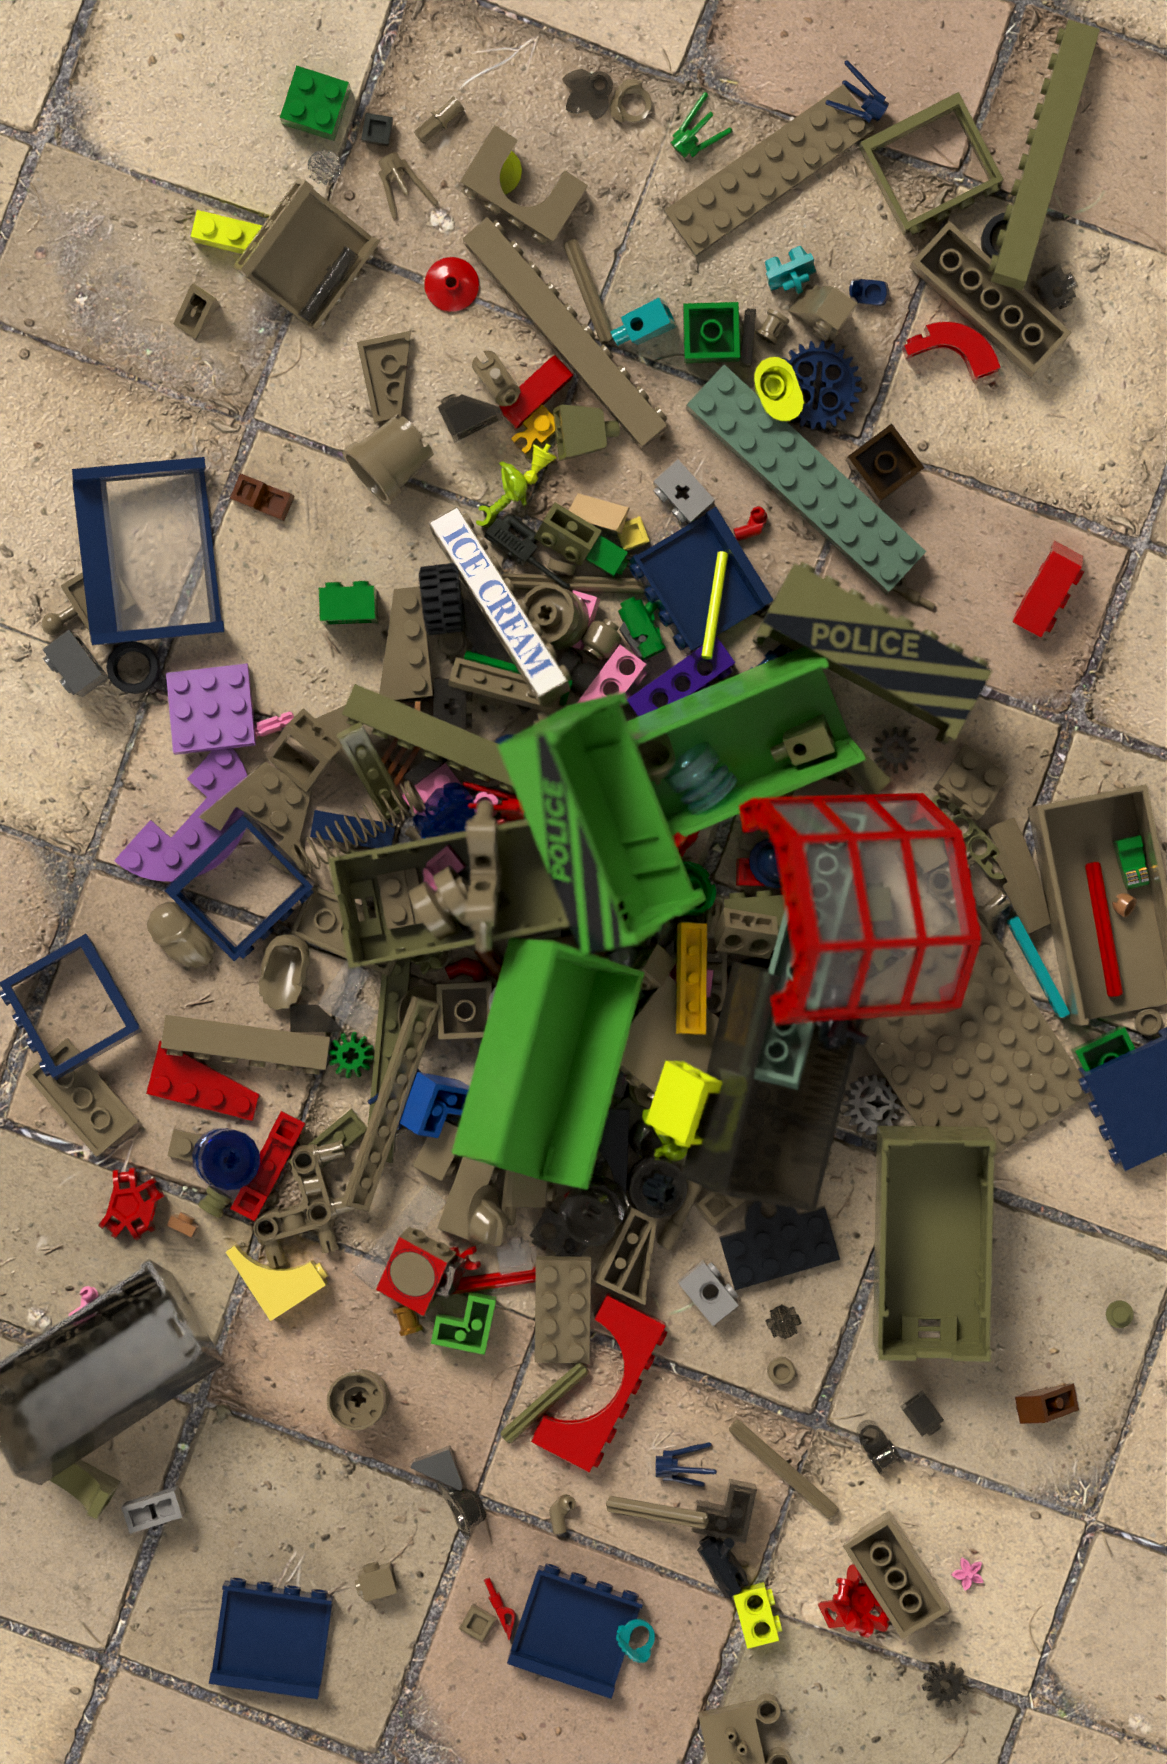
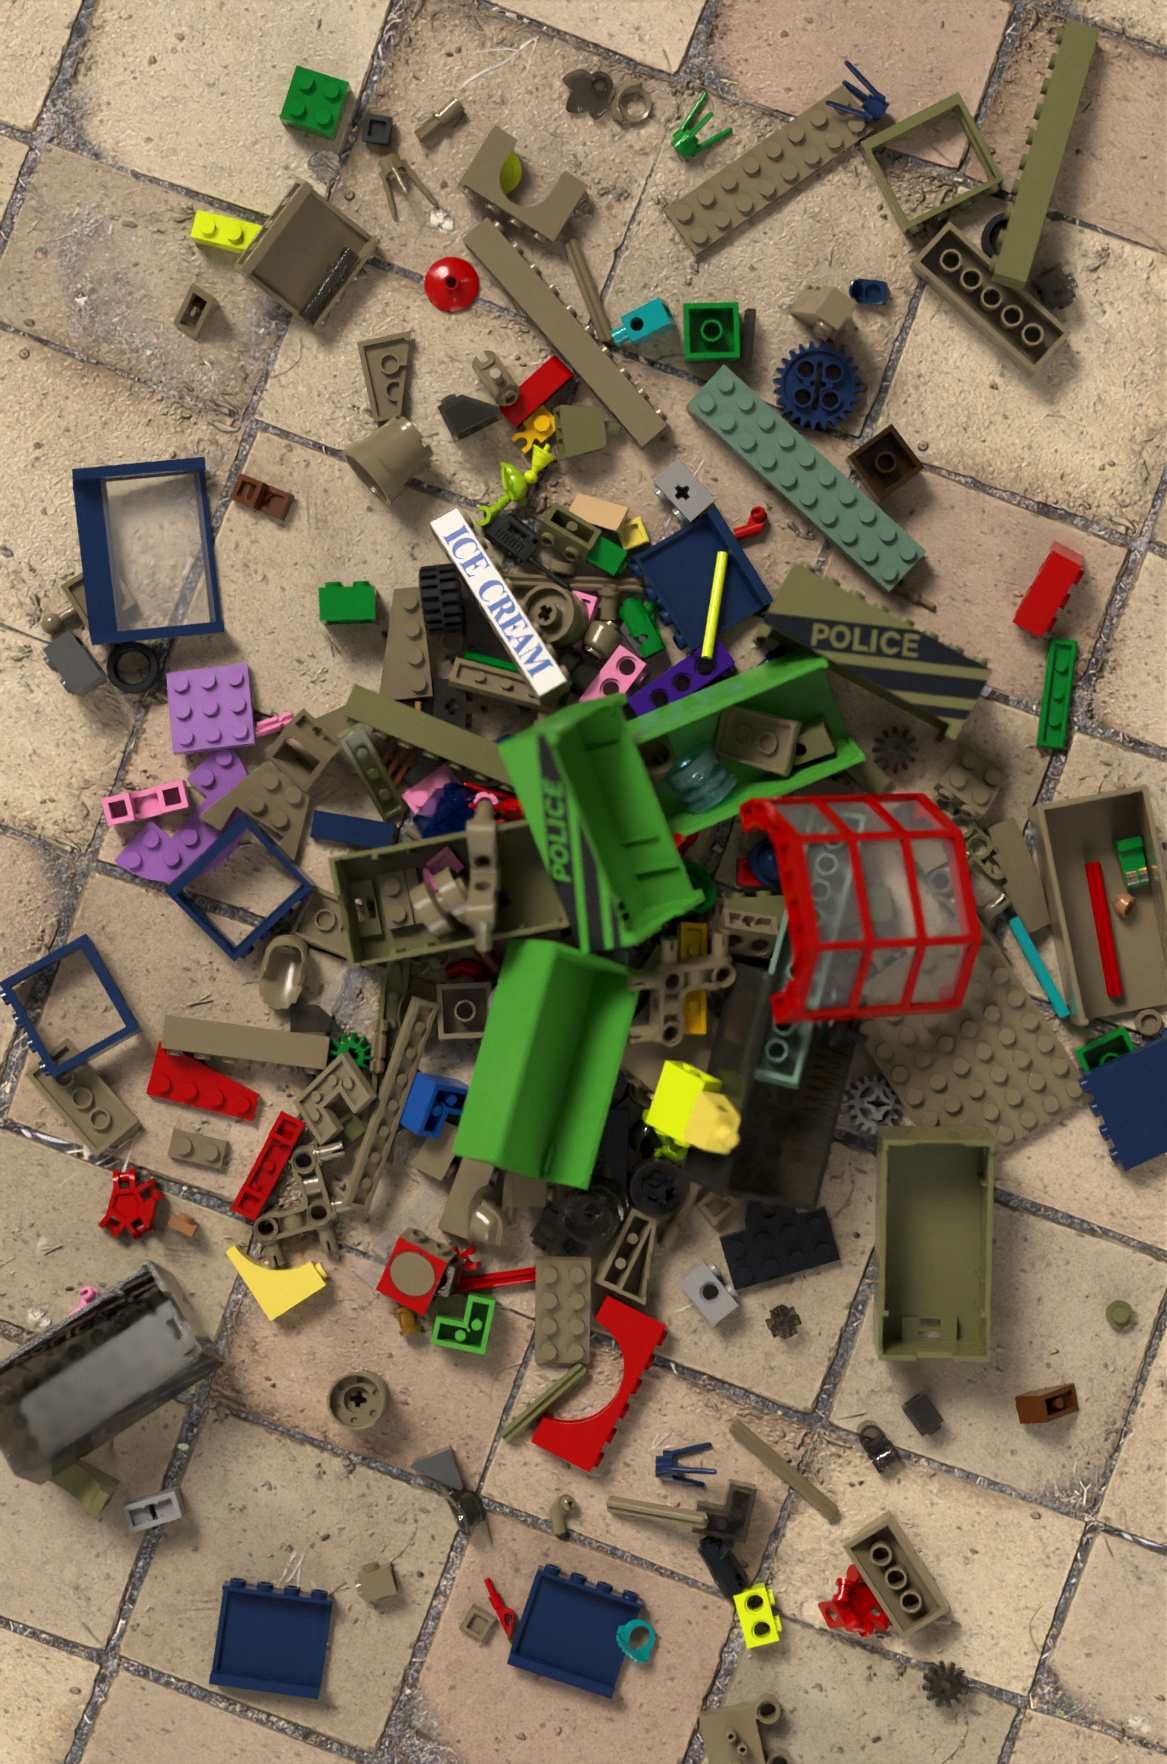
dark tan hair [147,902,215,969] -> none
clear blue wheel [192,1127,260,1190] -> none
olive wheel [198,1186,232,1218] -> none
dark tan piece [290,780,425,876] -> none
clear brick [496,1236,537,1275] -> none
neon yellow piece [754,357,804,421] -> none
dark tan bush [755,308,790,345] -> none
teal hips [765,246,816,294] -> none
dark tan tile [767,1357,795,1385] -> none
red arch [902,322,1001,381] -> none
bright pink plant [951,1557,984,1591] -> none
none -> bright pink arch [102,780,192,826]
none -> dark tan plate [293,1052,377,1146]
none -> dark tan axle [369,1019,389,1073]
none -> dark tan pin [598,584,620,620]
none -> dark tan pin [626,929,736,1047]
none -> light yellow torso [683,1090,740,1154]
none -> dark tan tile [713,703,802,776]
none -> green tile [1036,638,1078,750]

